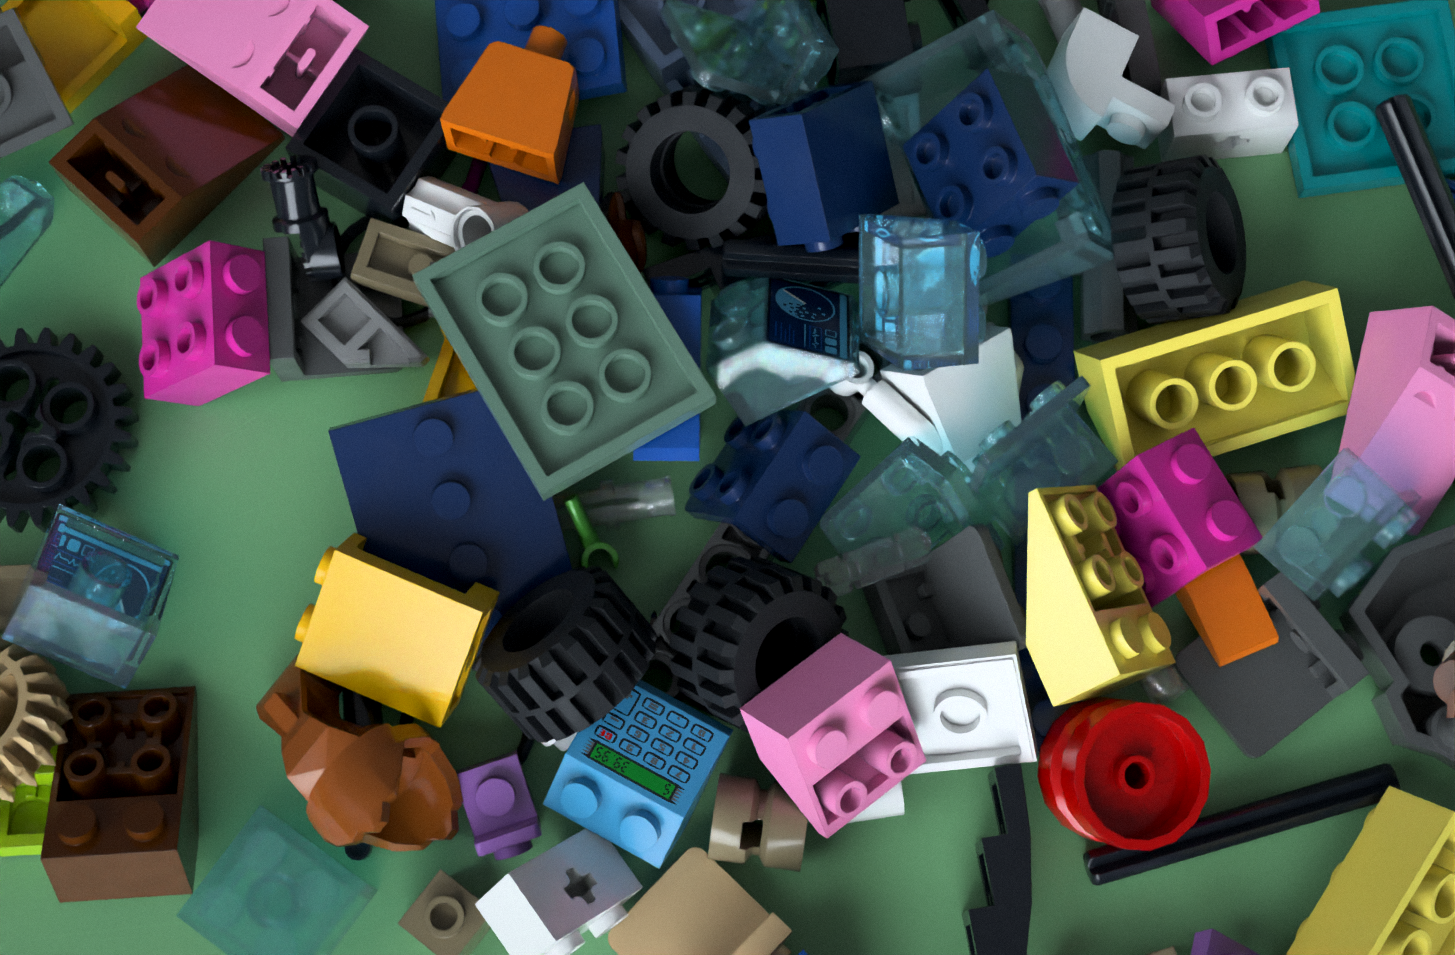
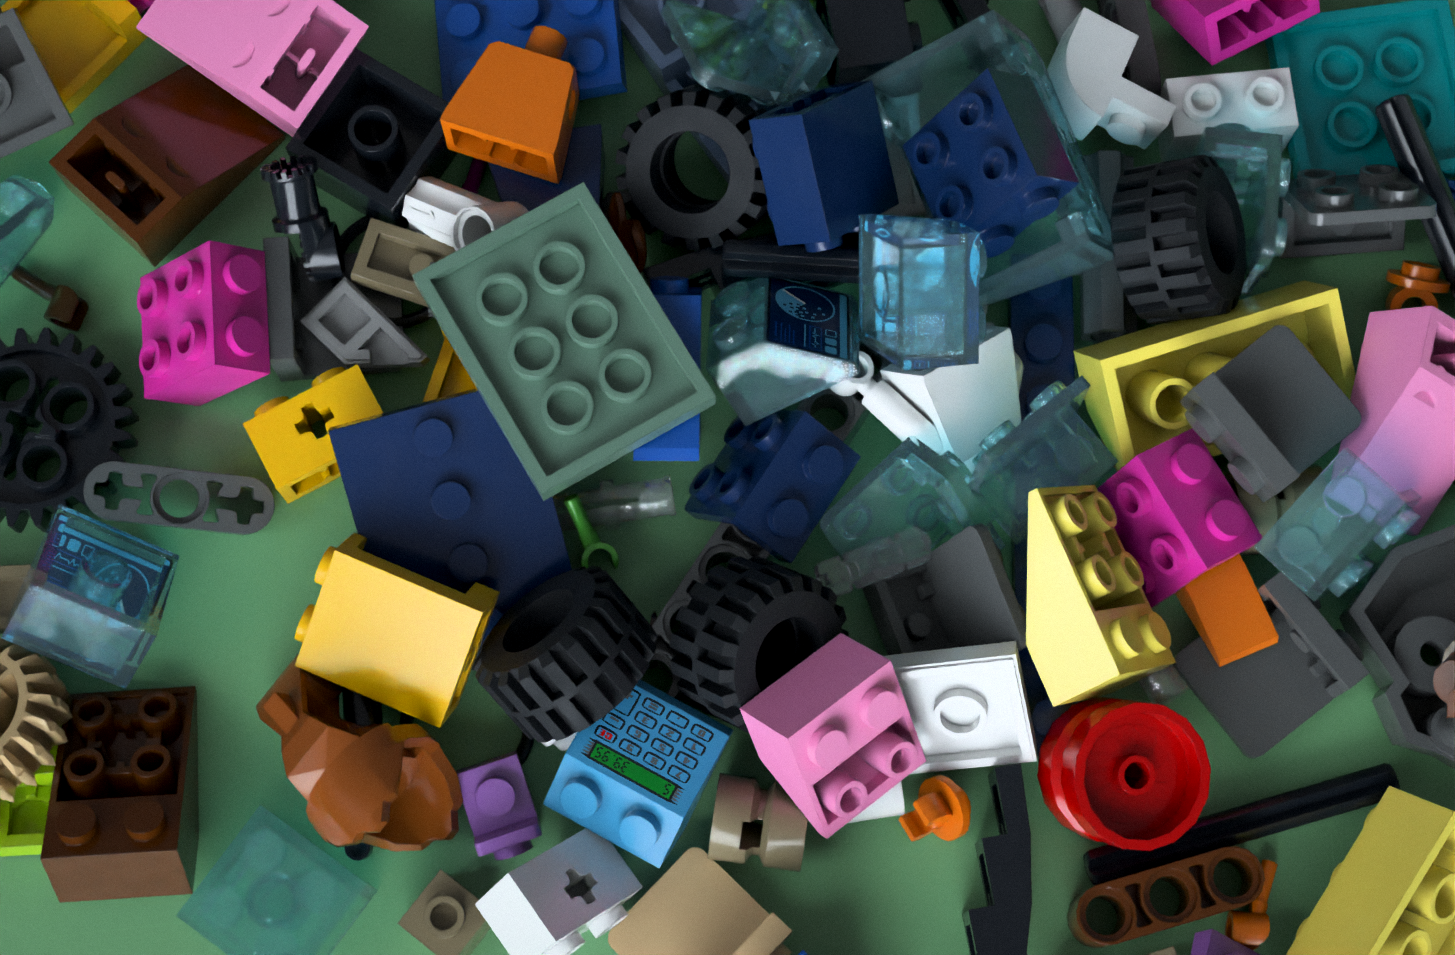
none -> dark brown hand [12,265,89,332]
none -> dark grey beam [83,461,275,535]
none -> yellow brick [242,364,383,504]
none -> orange plate [898,775,971,842]
none -> reddish brown beam [1067,846,1265,948]
none -> dark grey bracket [1180,325,1361,503]
none -> clear light blue bracket [1191,123,1291,294]
none -> orange hand [1225,859,1278,950]
none -> dark grey bracket [1275,164,1437,259]
none -> orange plate [1385,260,1451,310]

